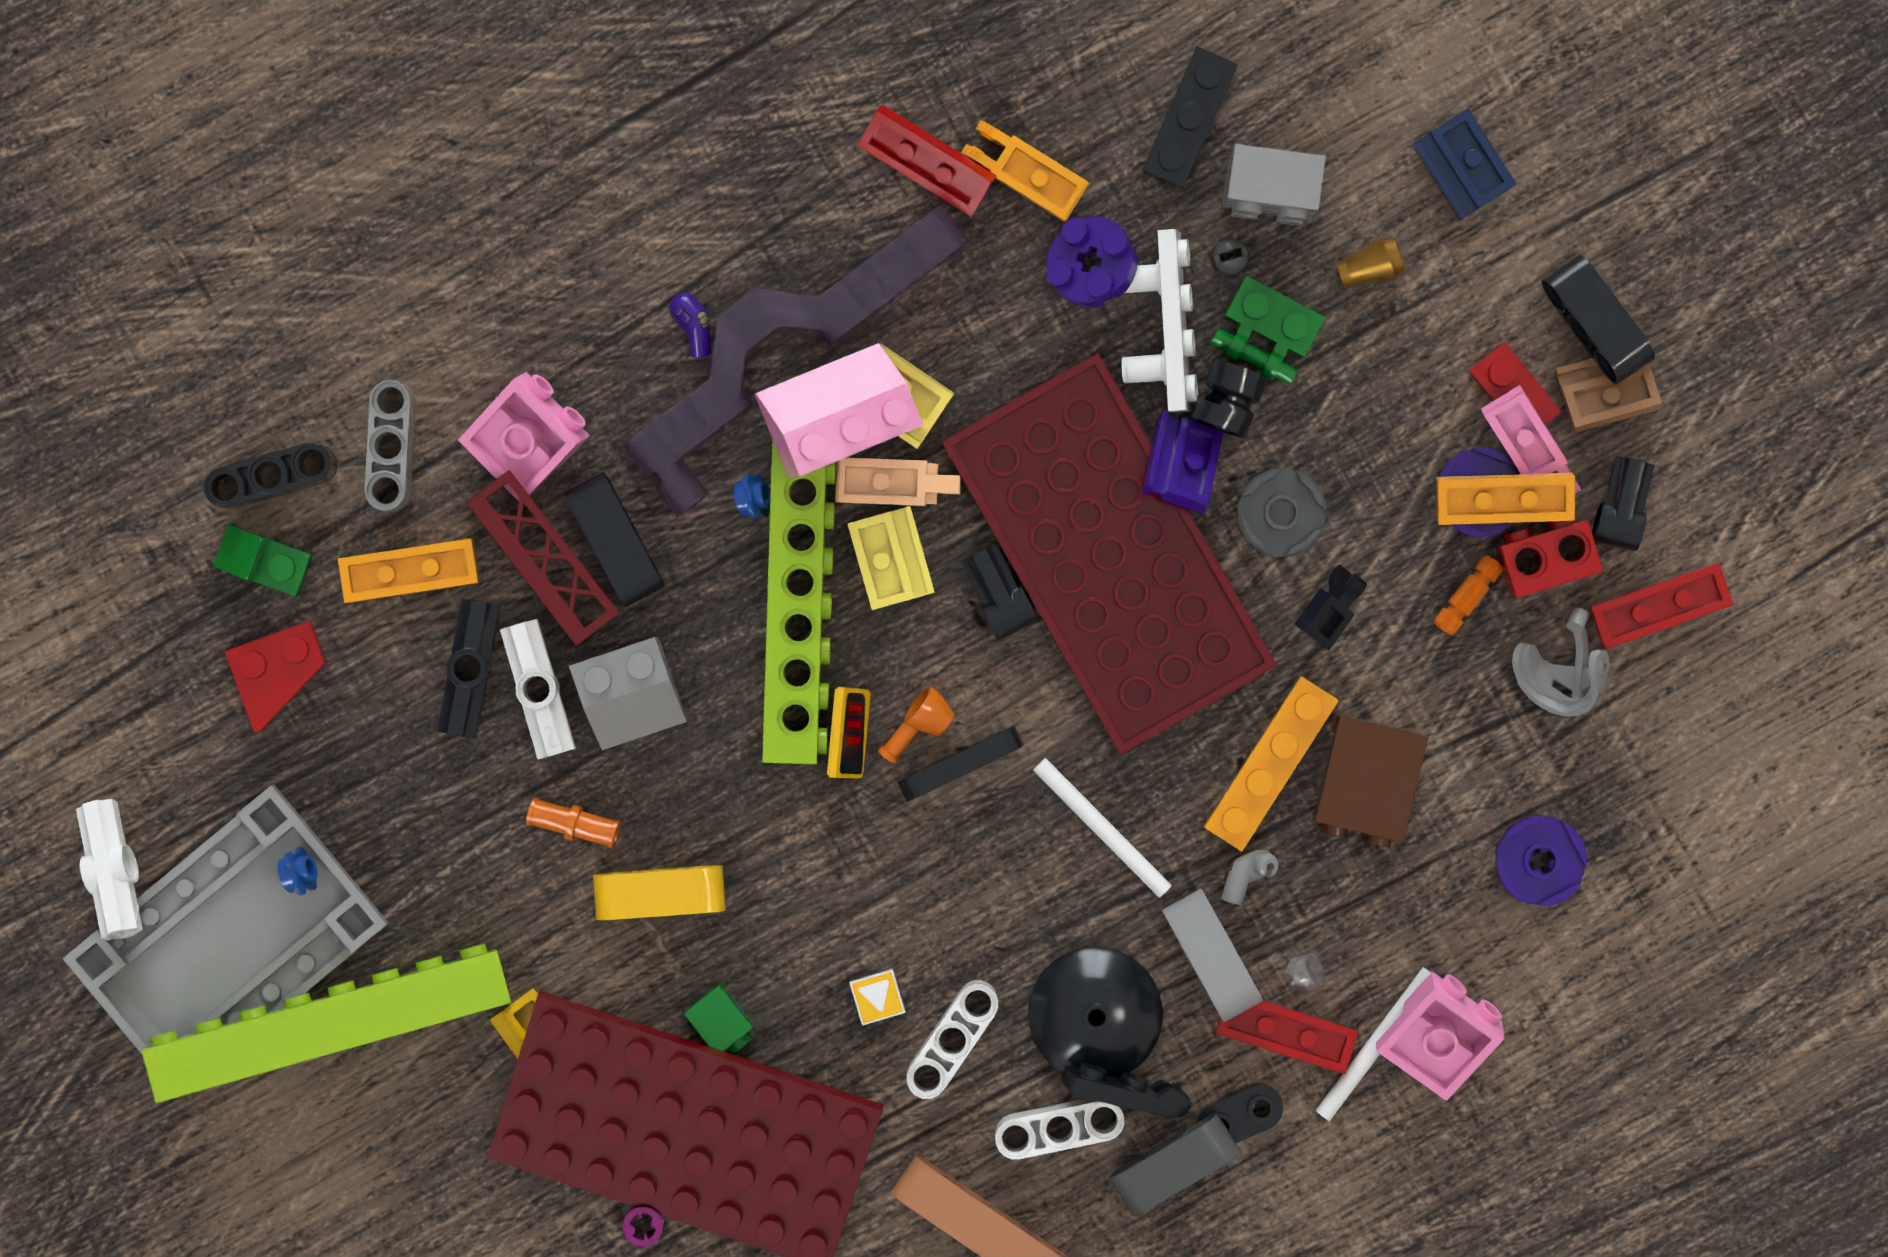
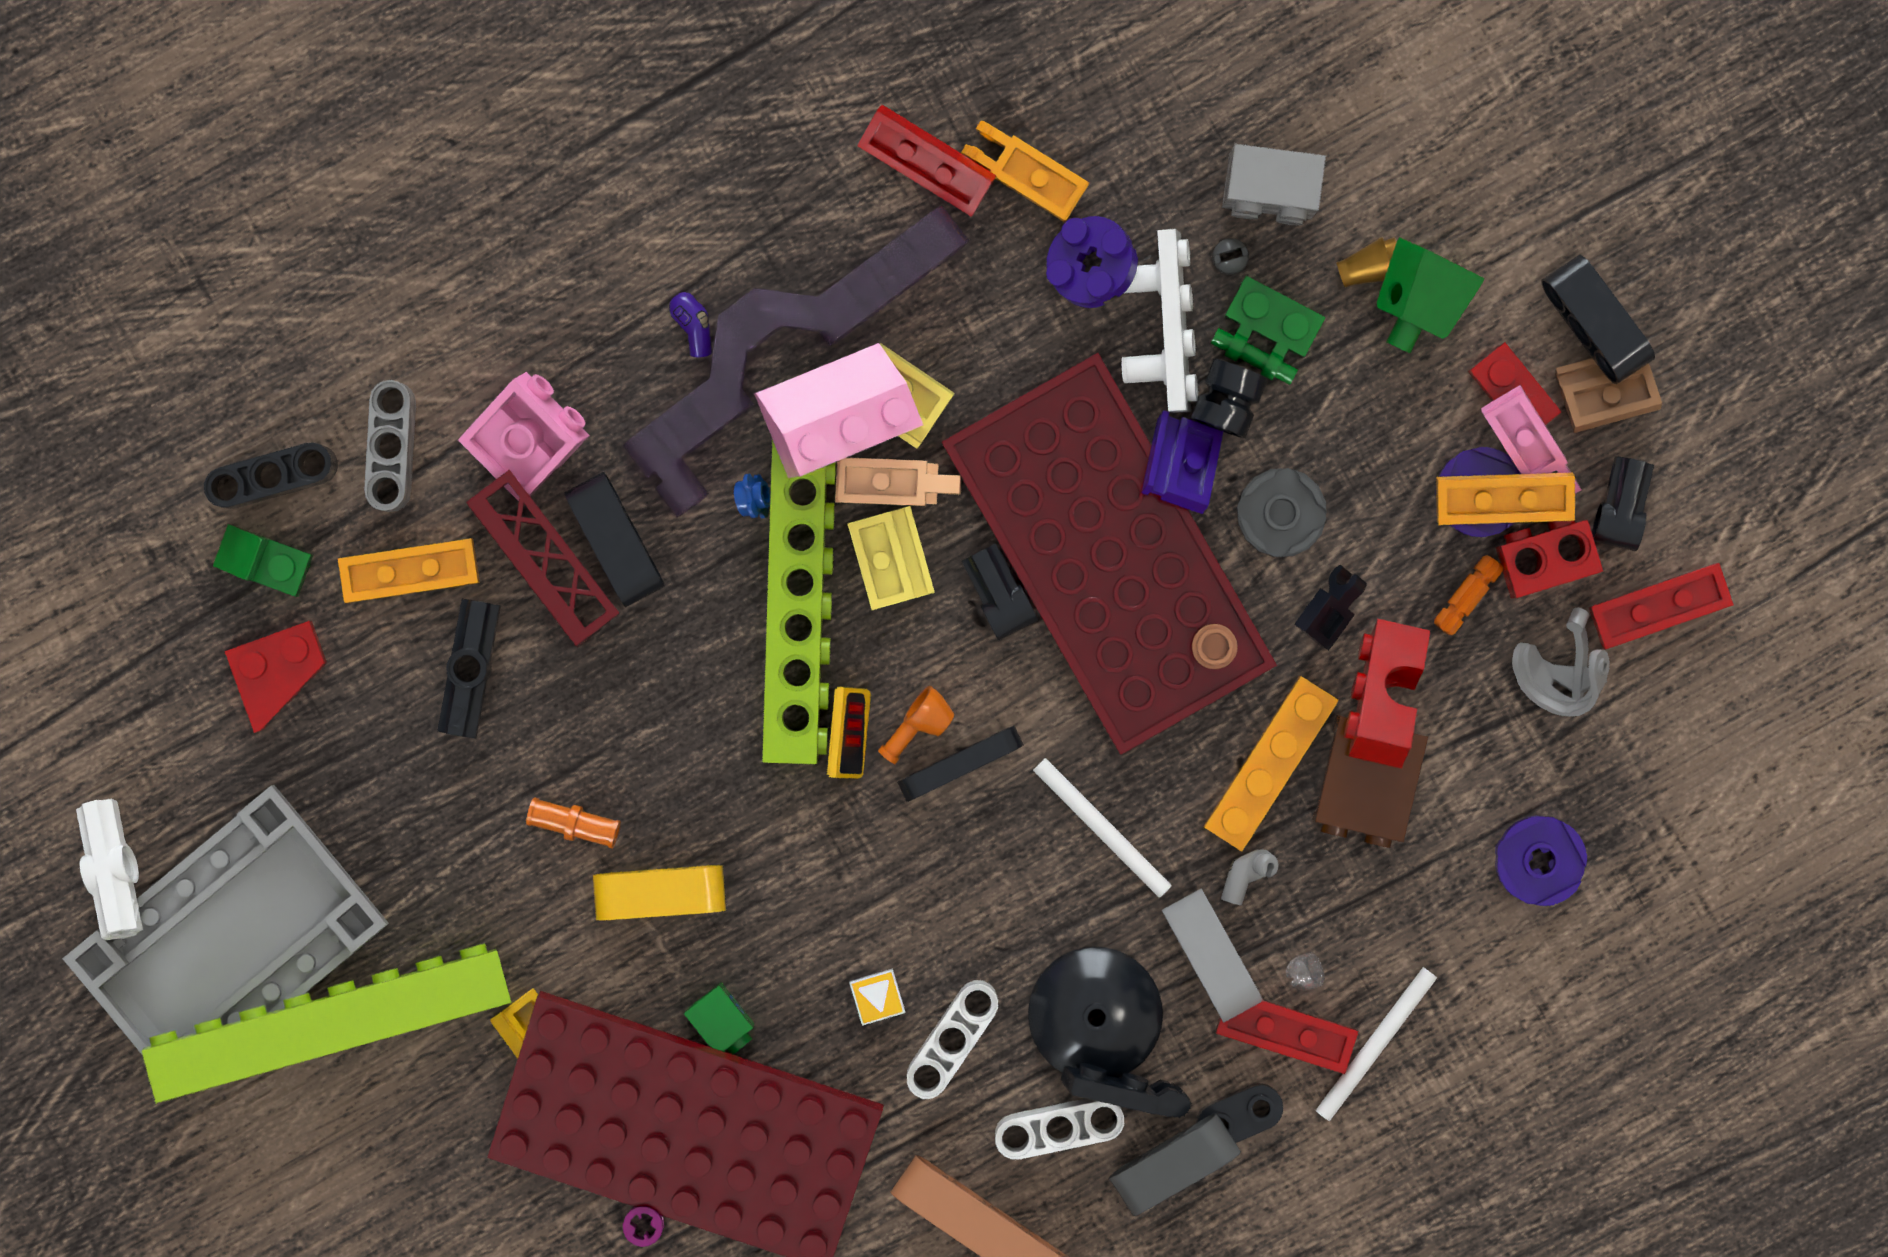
blue plate [277,847,318,896] -> none
white piece [500,619,576,759] -> none
light grey slope [569,637,687,750] -> none
black plate [1142,46,1238,189] -> none
bright pink plate [1376,972,1505,1101] -> none
dark blue plate [1411,108,1516,221] -> none
none -> nougat plate [1192,624,1237,669]
none -> red arch [1344,619,1430,769]
none -> green torso [1377,237,1485,354]

